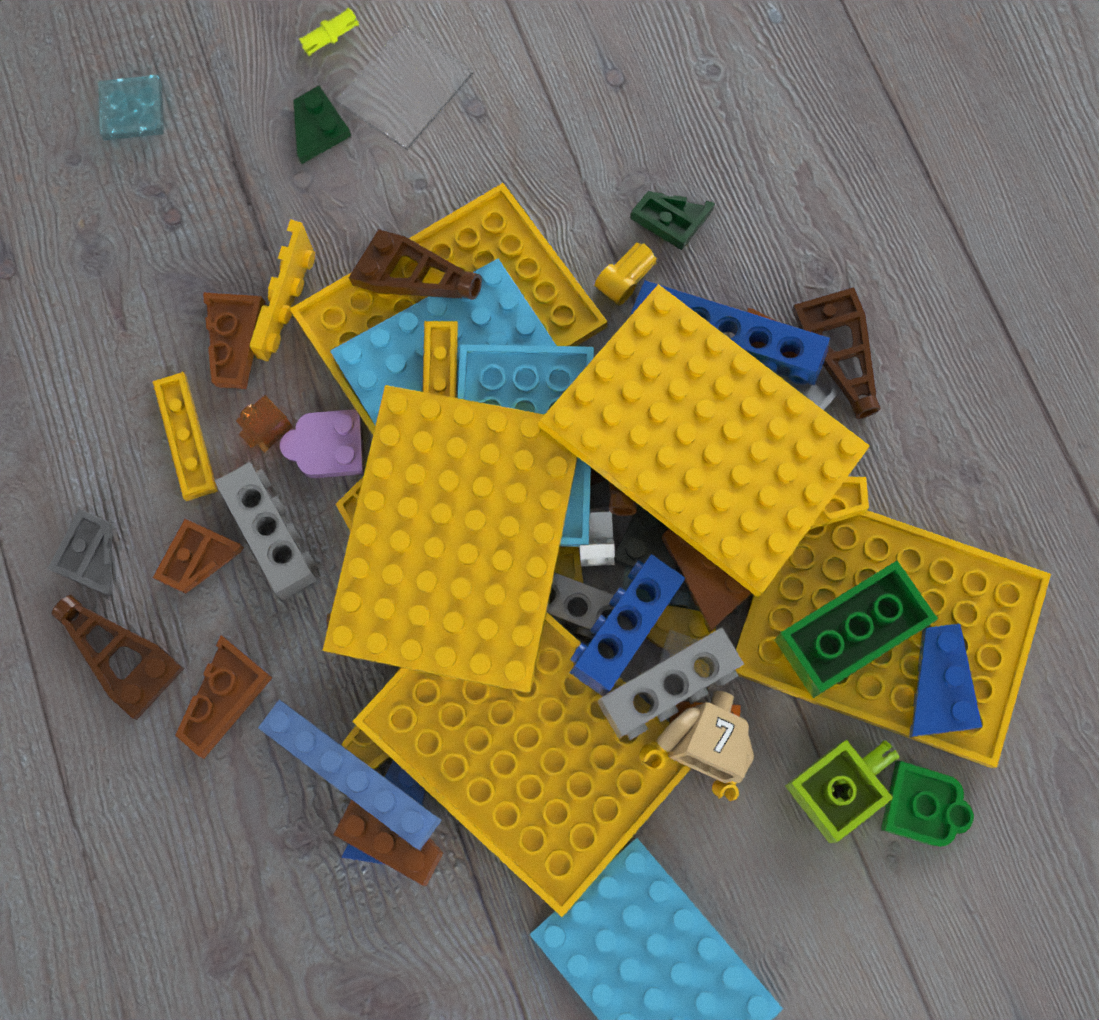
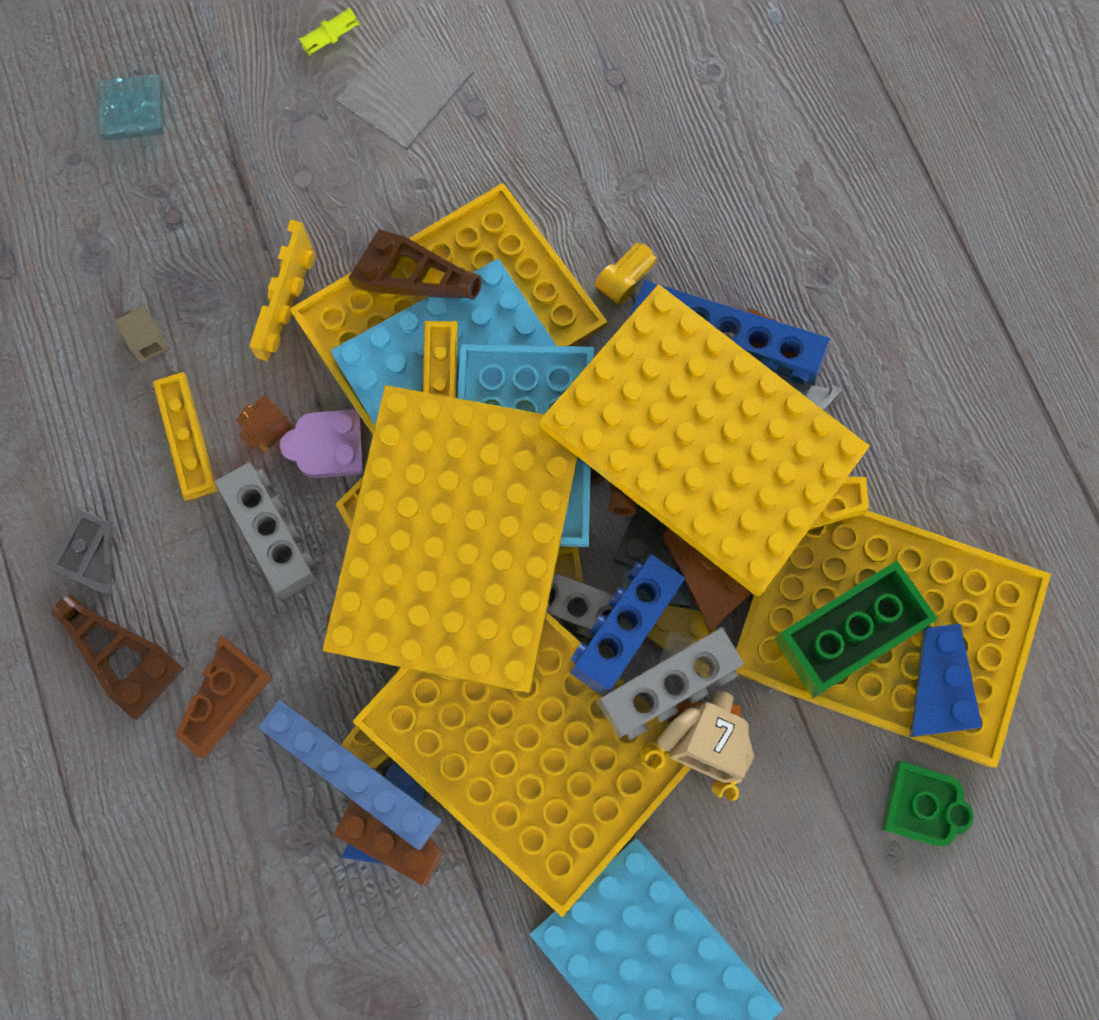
dark orange wing [152,519,244,594] -> none
dark orange wing [203,292,266,389] -> none
dark green wing [293,85,352,165] -> none
white brick [580,507,615,567] -> none
dark green wing [630,191,715,250] -> none
lime brick [784,740,899,843] -> none
reddish brown plate [792,287,881,419] -> none
none -> dark tan brick [115,306,170,363]

